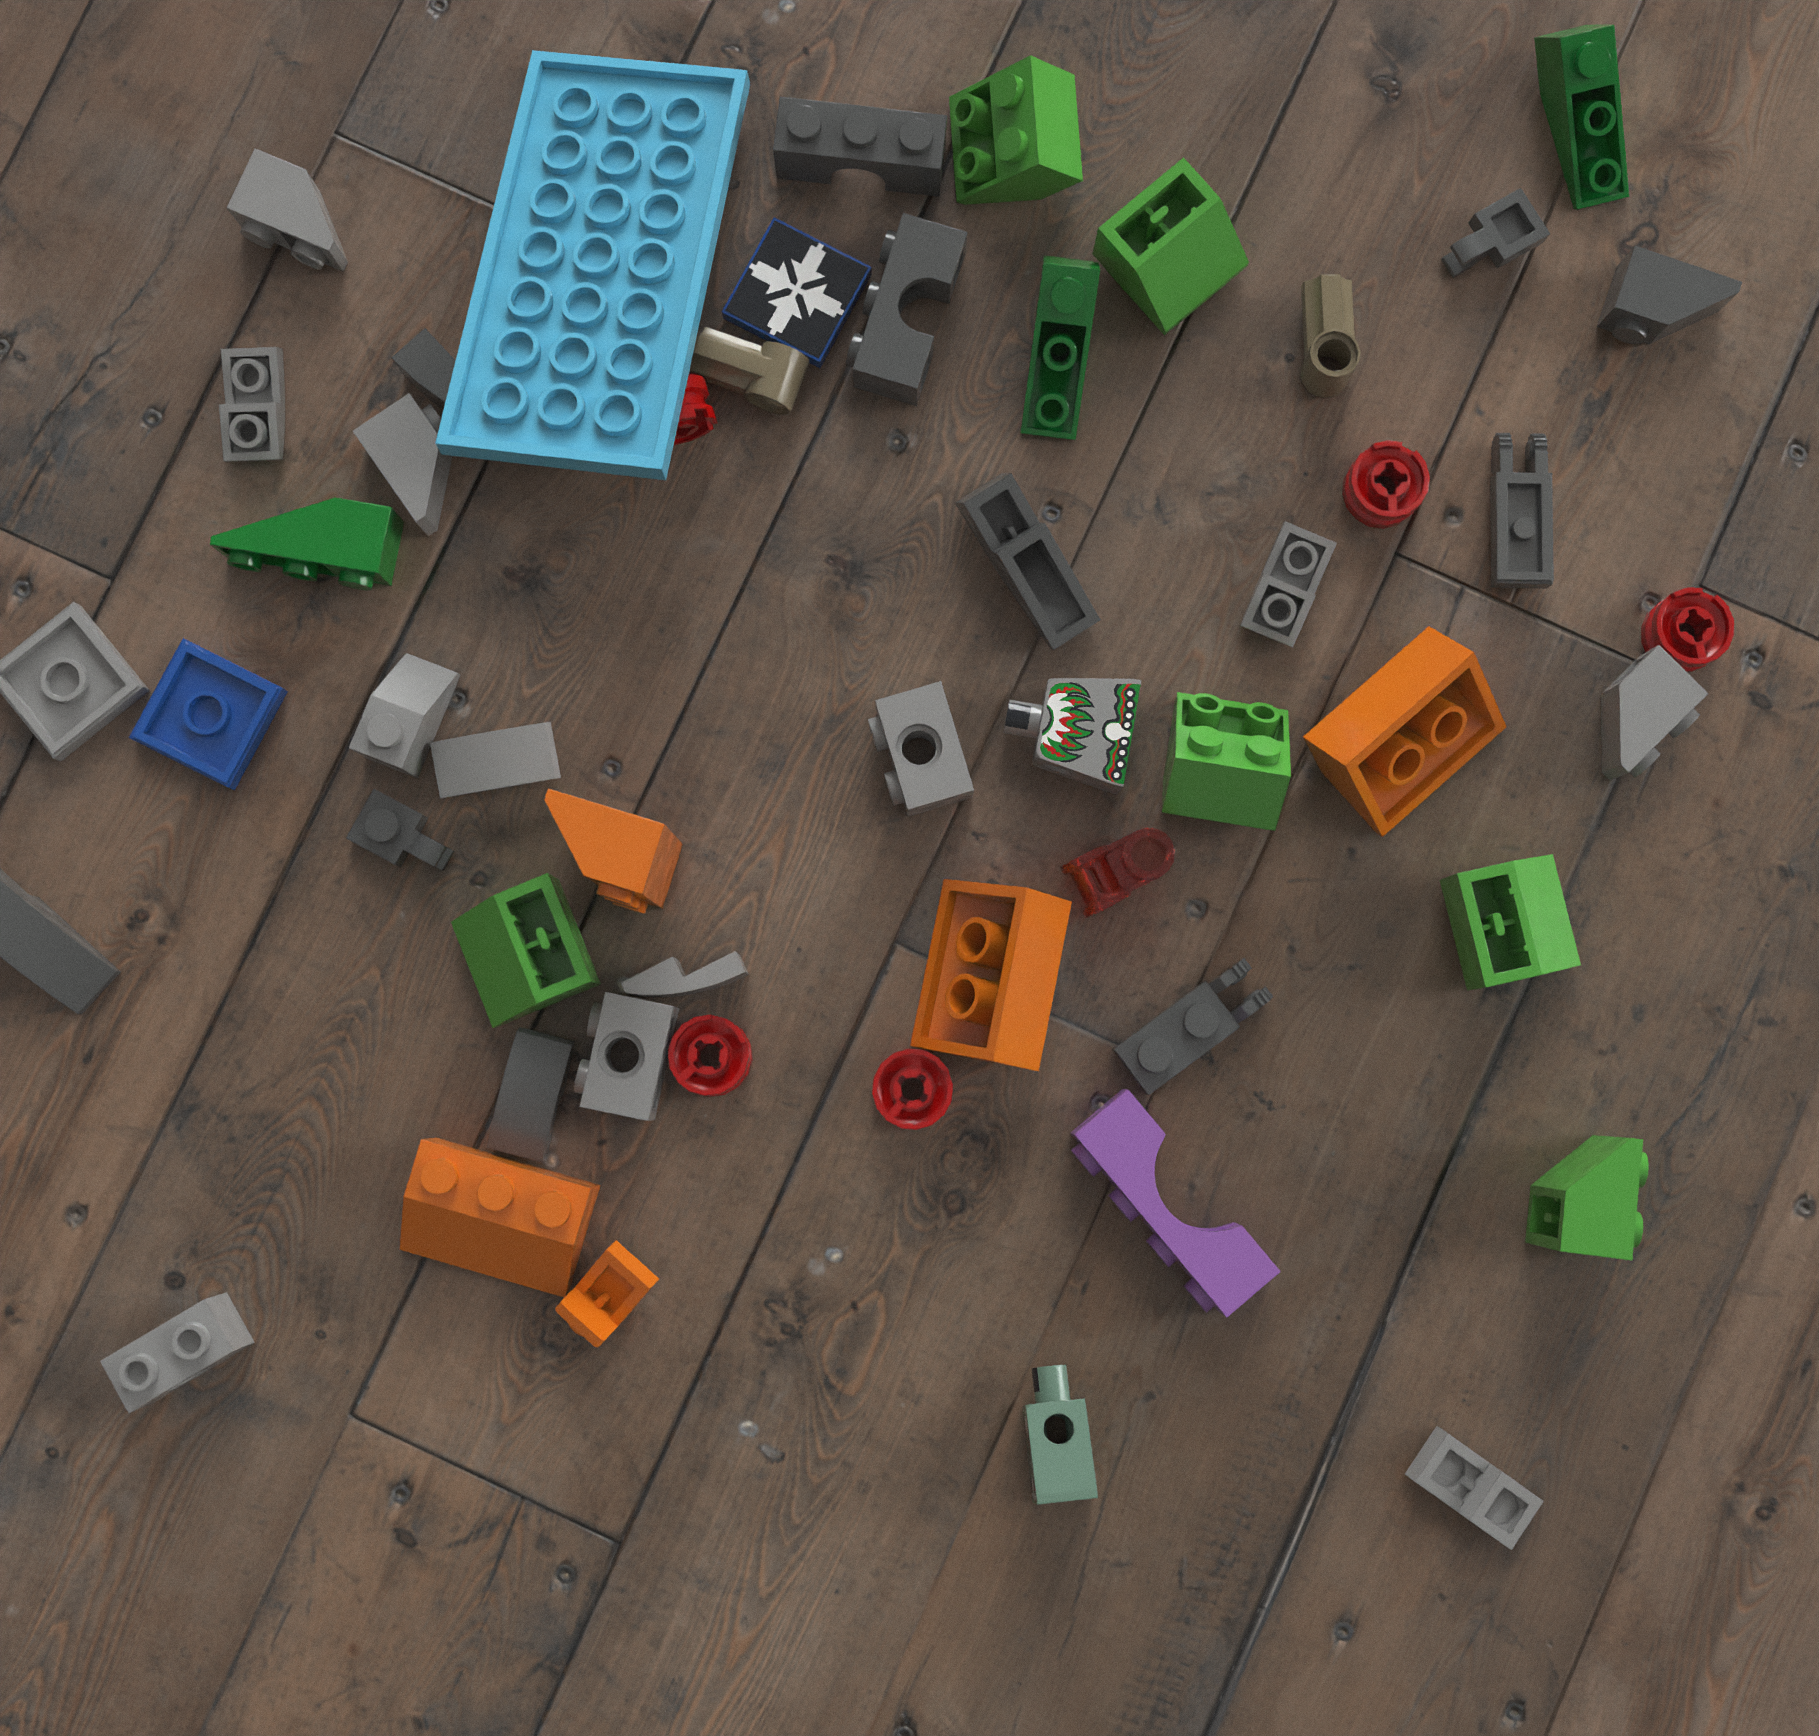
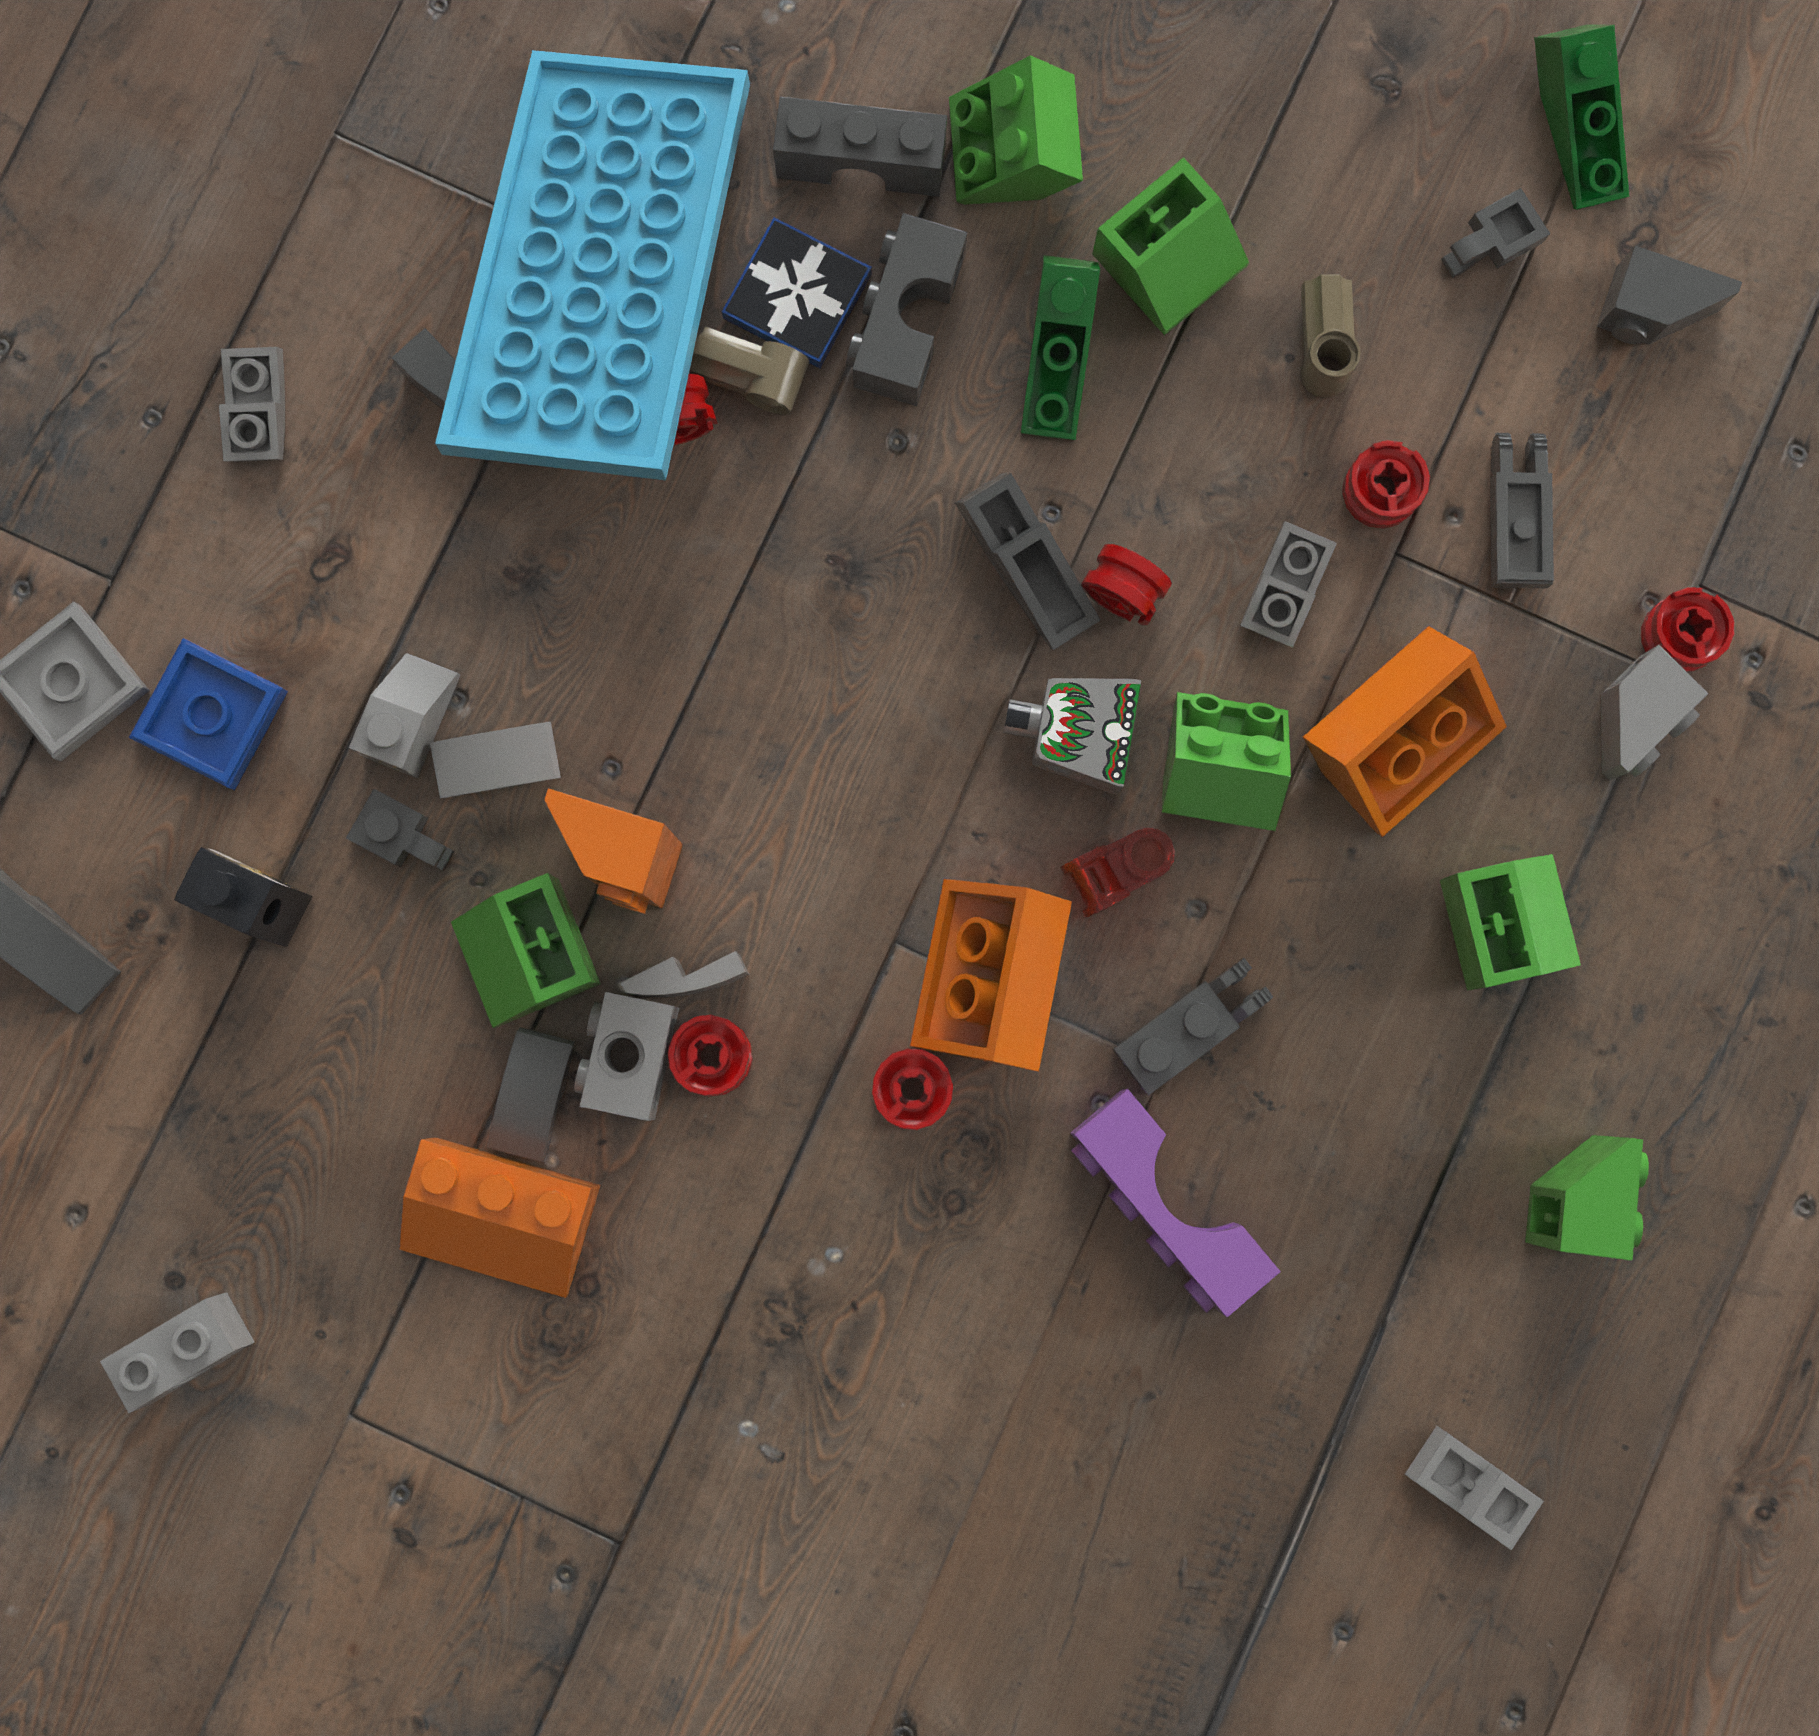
green slope [210,497,404,591] -> none
light grey slope [227,149,348,272] -> none
light grey slope [353,393,452,536] -> none
orange bracket [555,1240,659,1347] -> none
light grey brick [868,681,974,817] -> none
sand green torso [1023,1365,1098,1505] -> none
none -> black torso [174,847,312,947]
none -> red wheel [1081,544,1172,625]

